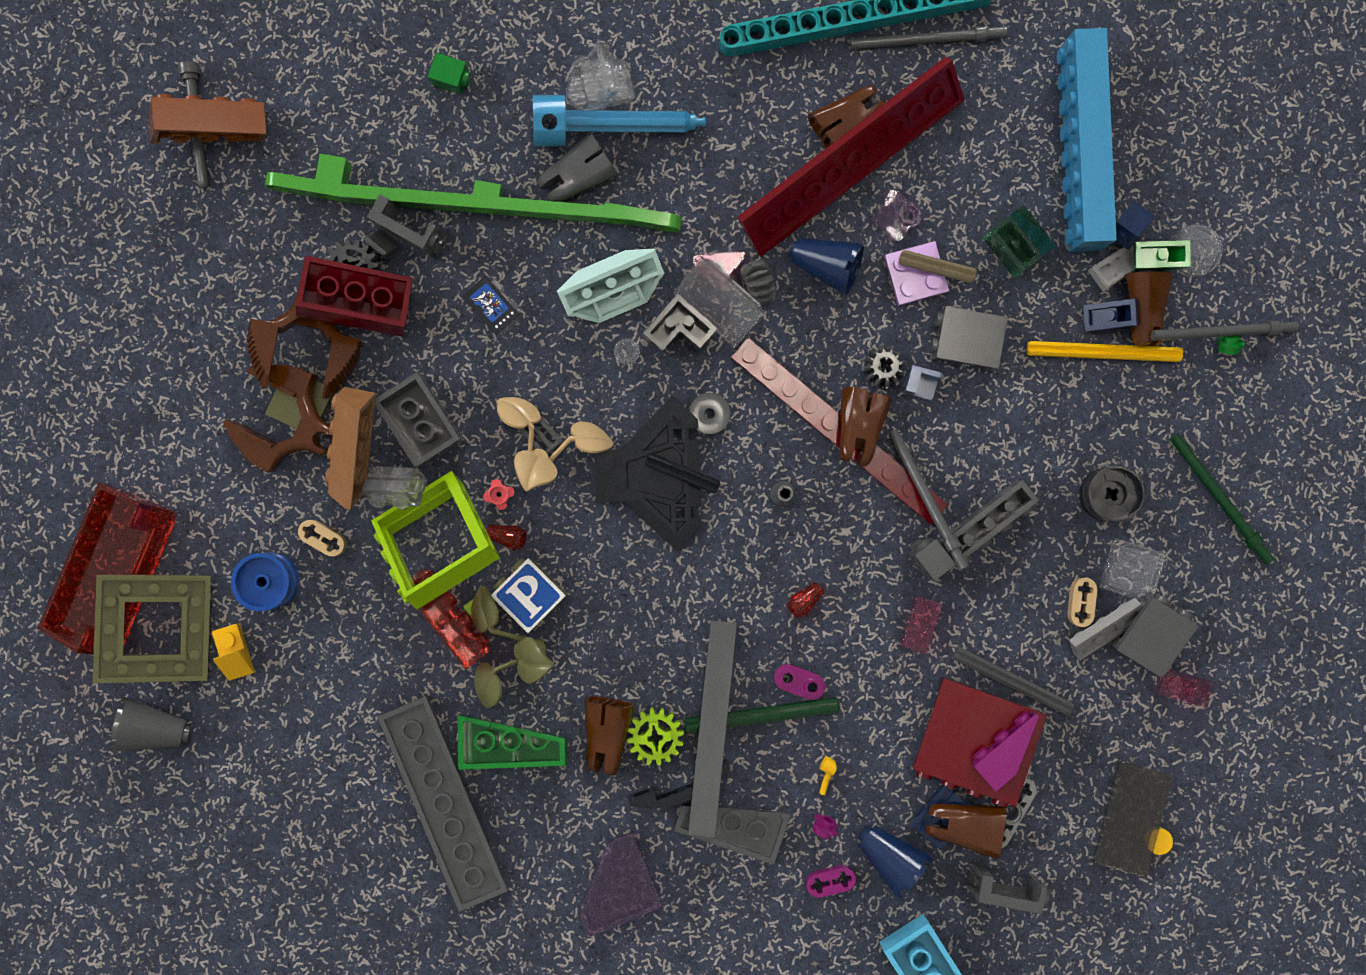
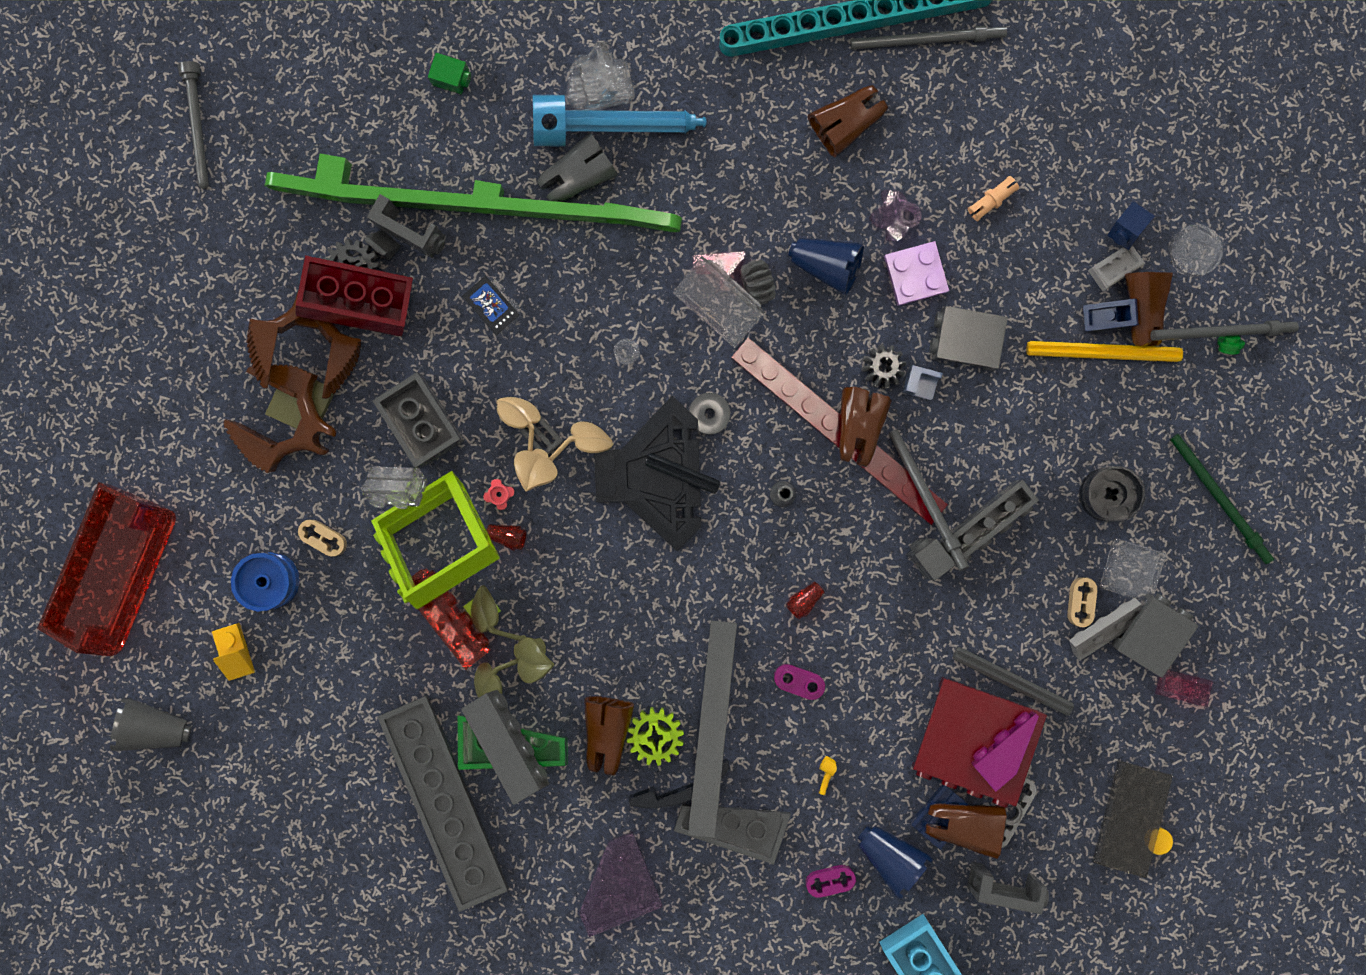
olive plate [93,574,211,683] -> none
dark orange wedge [148,94,266,144] -> none
medium nougat slope [325,387,376,510] -> none
piece [491,558,568,633] -> none
light aqua wedge [557,249,664,323] -> none
brick [643,294,718,354] -> none
dark green axle [684,697,840,734] -> none
dark red plate [737,57,965,257] -> none
magenta plate [812,814,838,839] -> none
dark tan axle [899,250,977,283] -> none
clear pink plate [900,596,942,654] -> none
clear green slope [982,205,1056,278] -> none
dark azure brick [1057,28,1116,252] -> none
slope [1134,240,1191,272] -> none
none -> dark grey brick [461,690,550,805]
none -> light nougat pin [968,176,1019,221]

